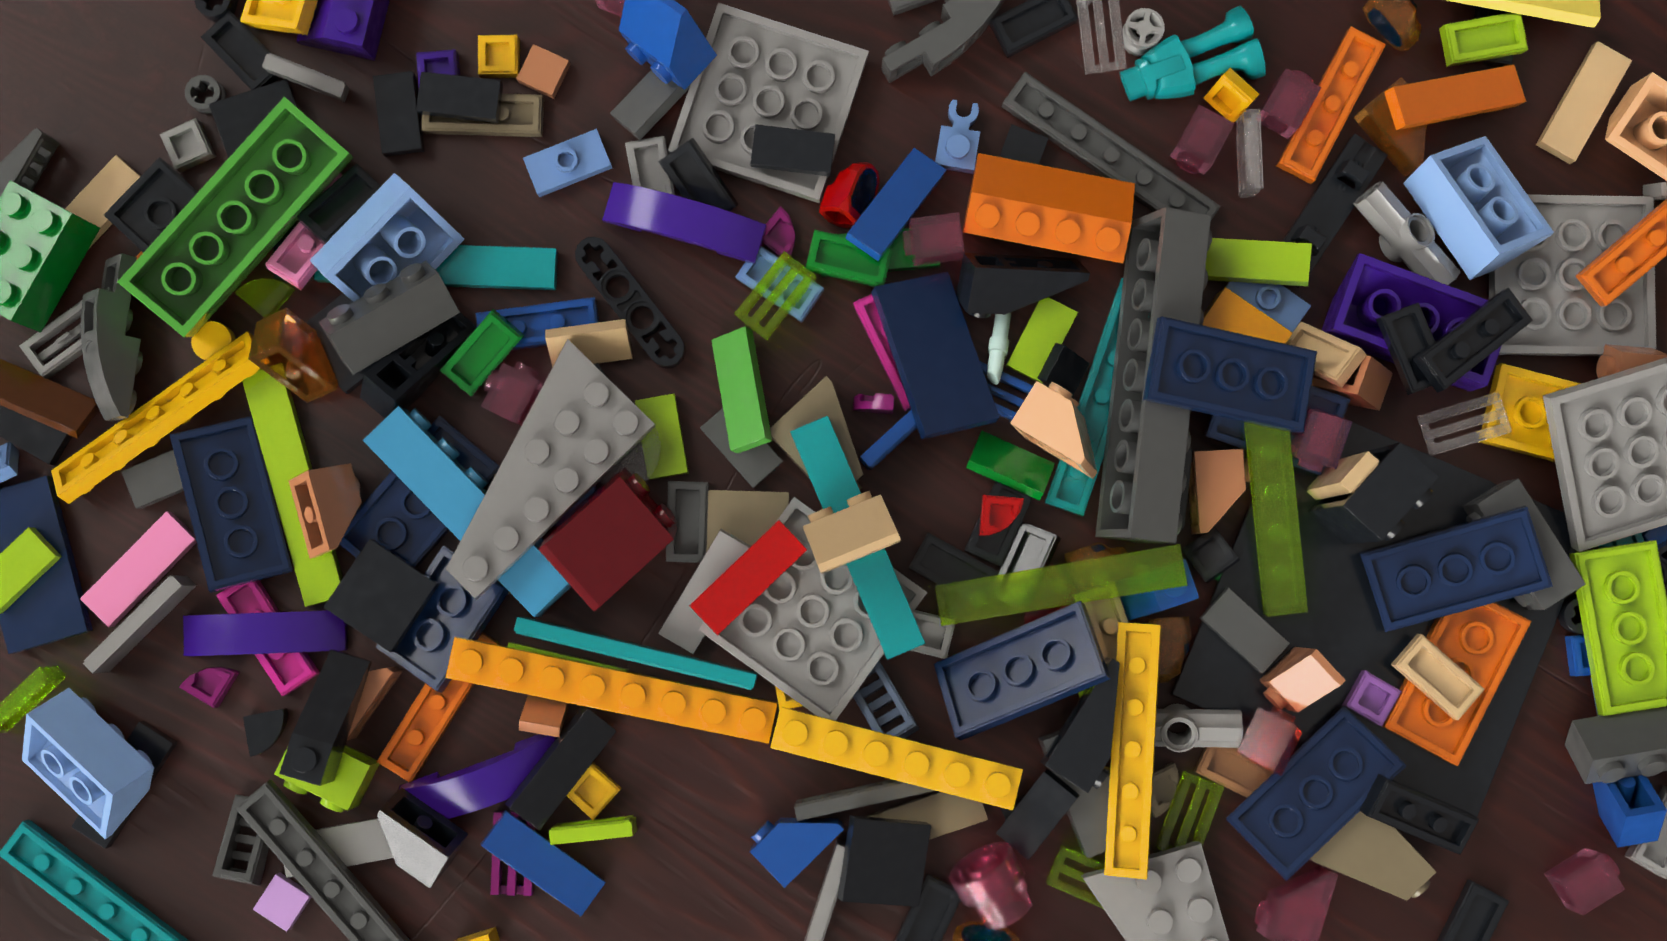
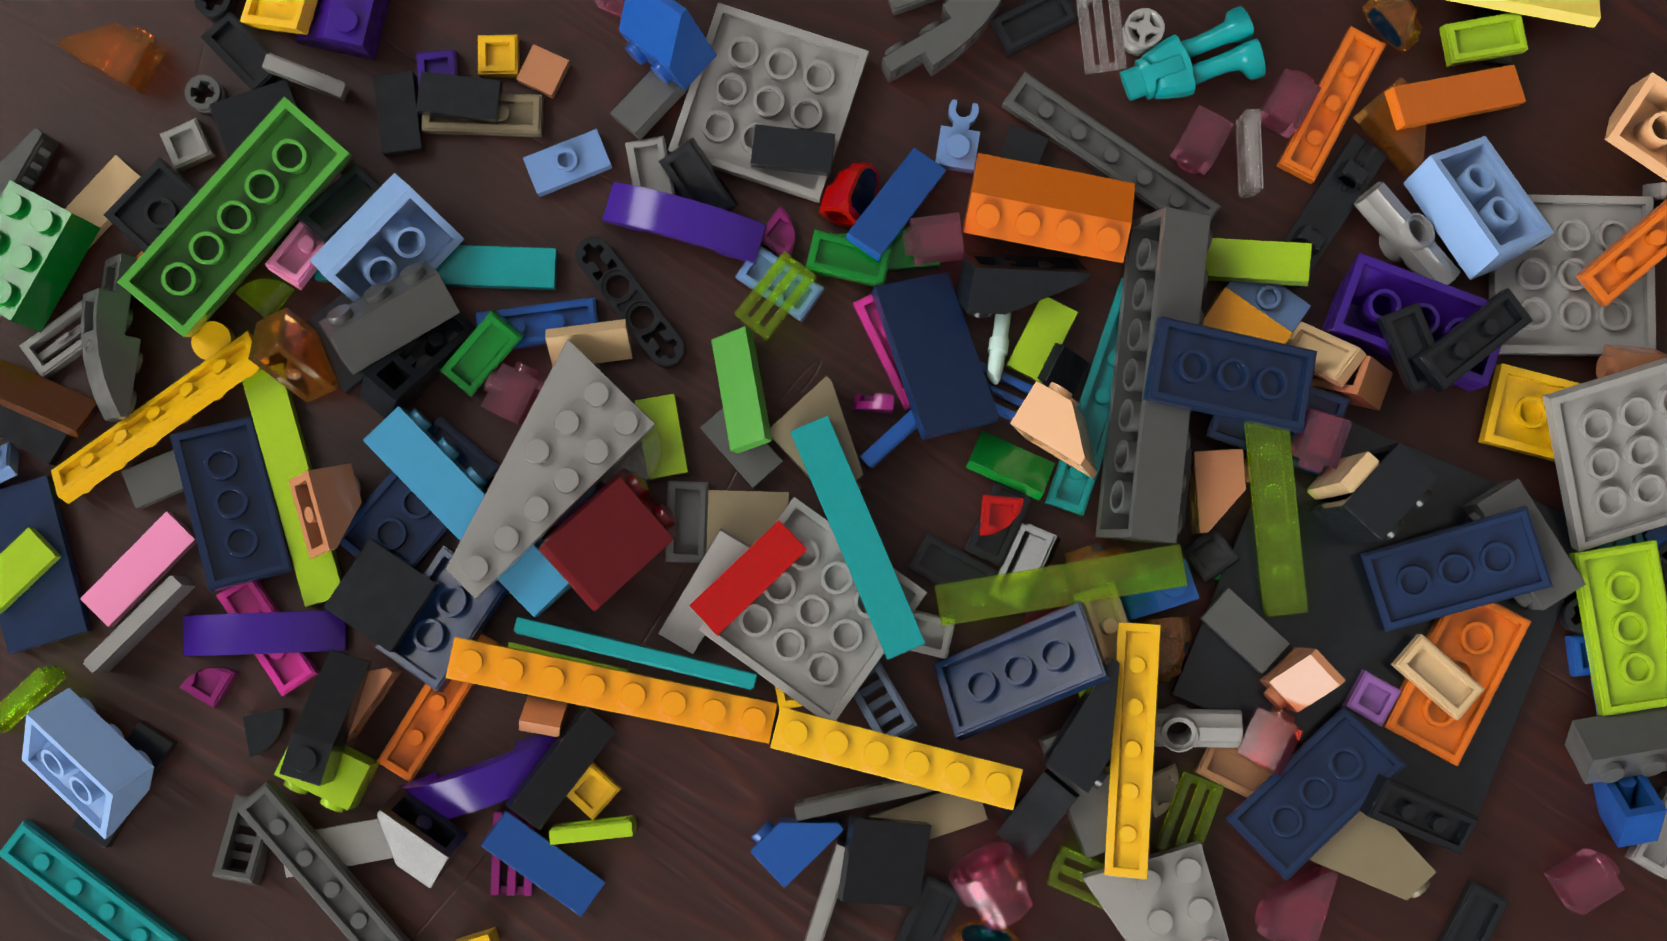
lavender tile [253,872,312,932] -> none
tan slope [803,491,901,574] -> none
yellow tile [1203,68,1259,124] -> none
clear tile [1417,391,1512,456] -> none
tan tile [1536,41,1632,164] -> none
none -> clear orange slope [57,23,165,94]

